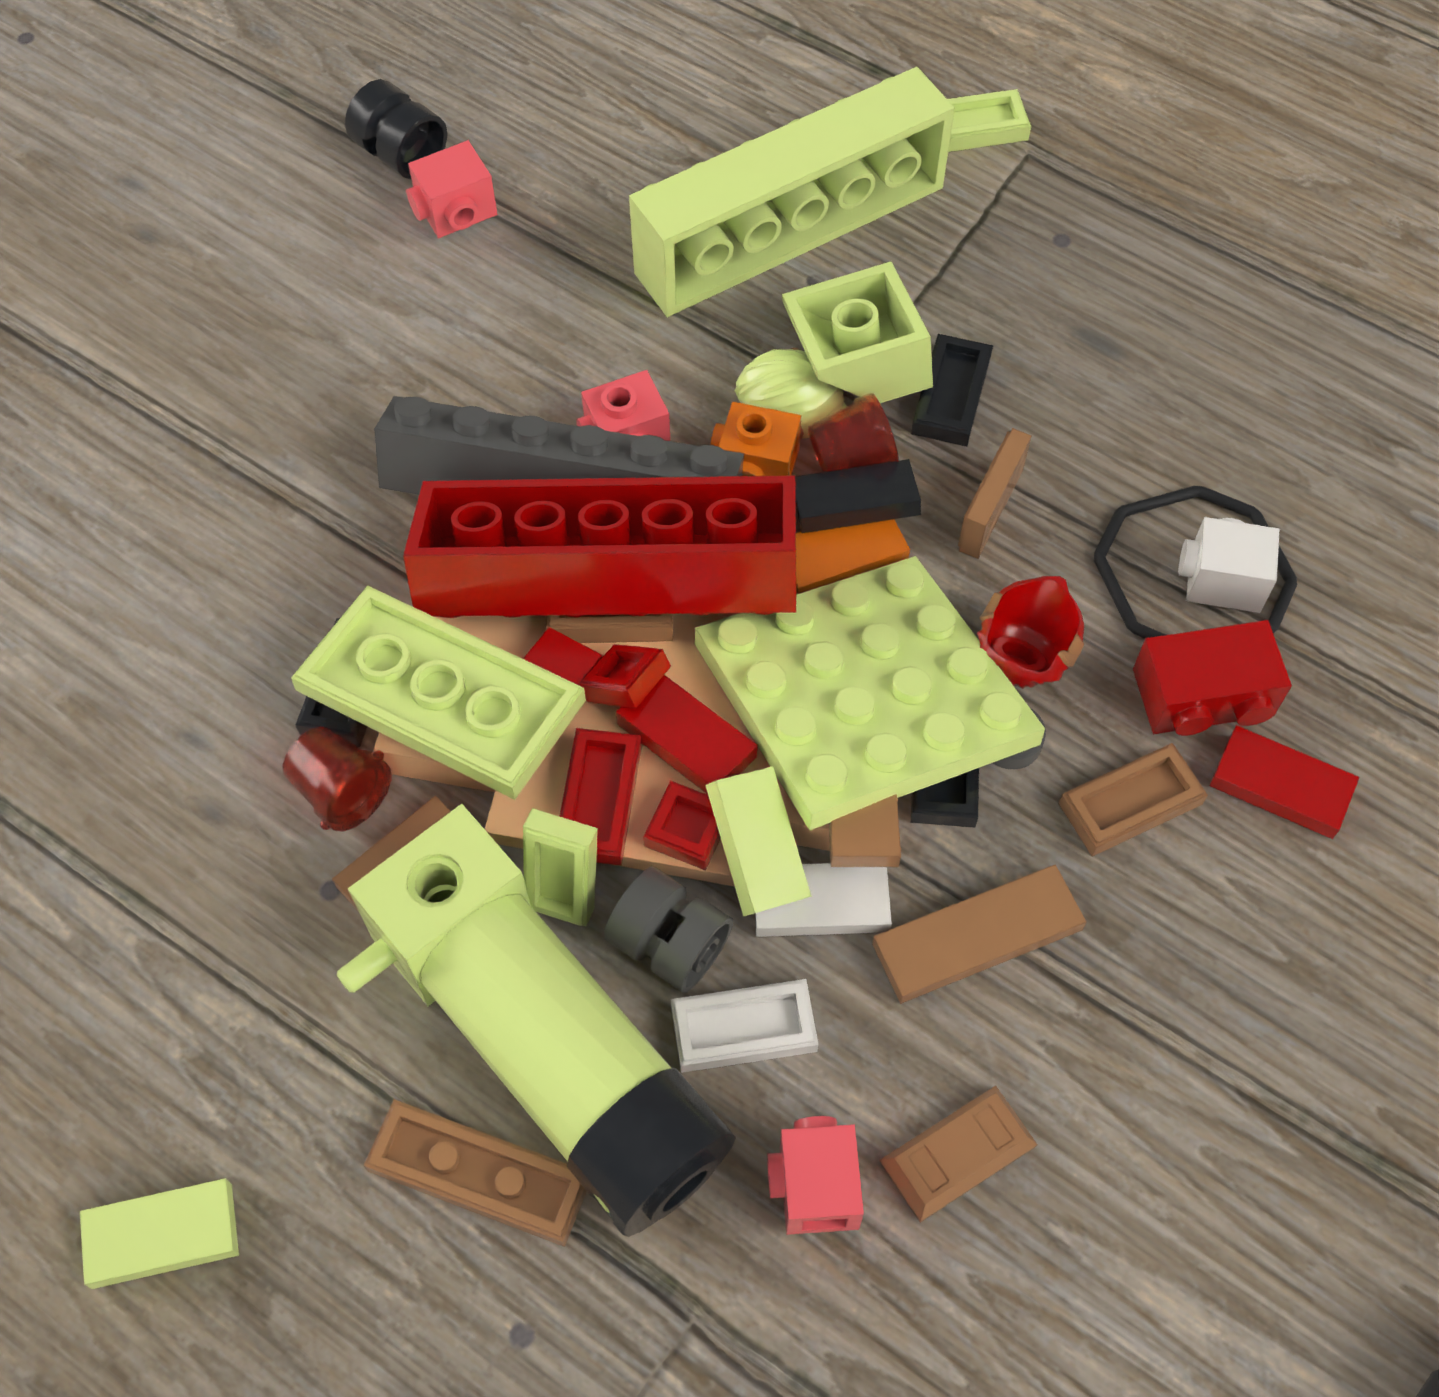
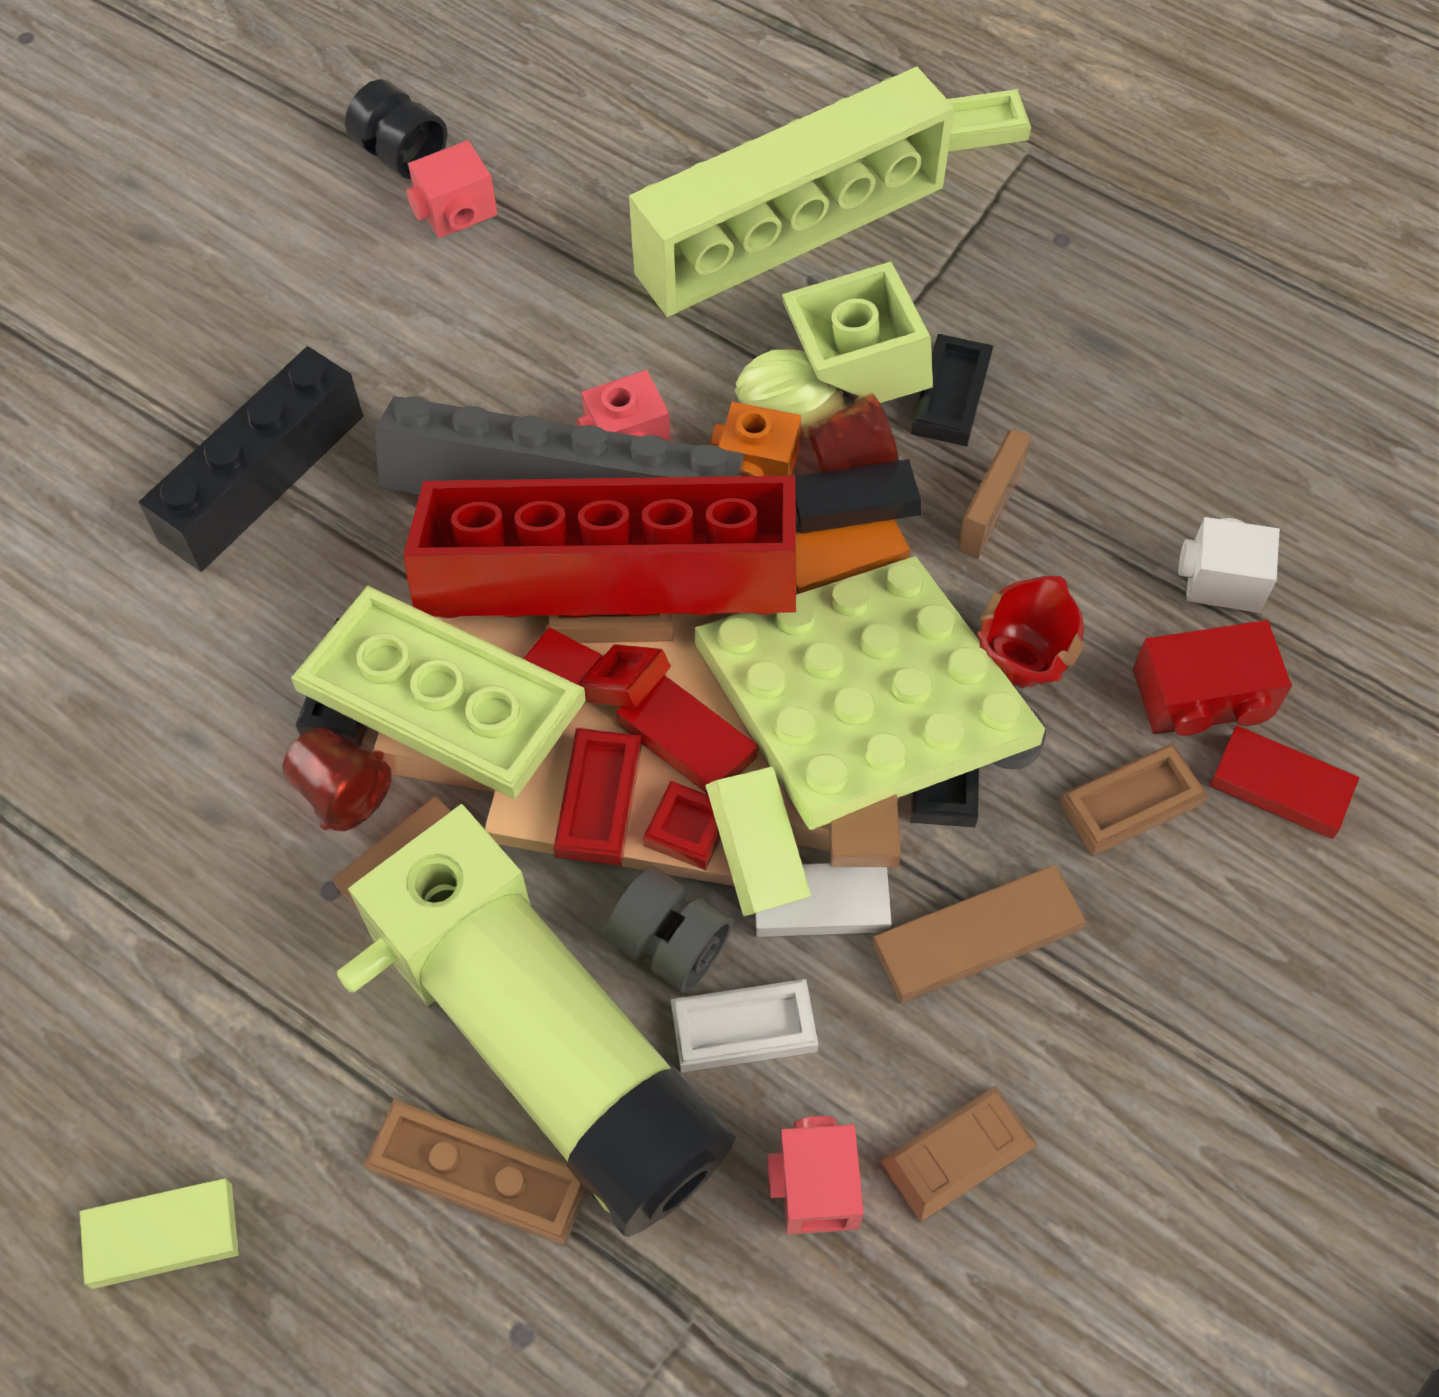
yellowish green tile [523,808,598,926] -> none
black piece [1094,486,1297,639] -> none
none -> black brick [138,346,364,572]

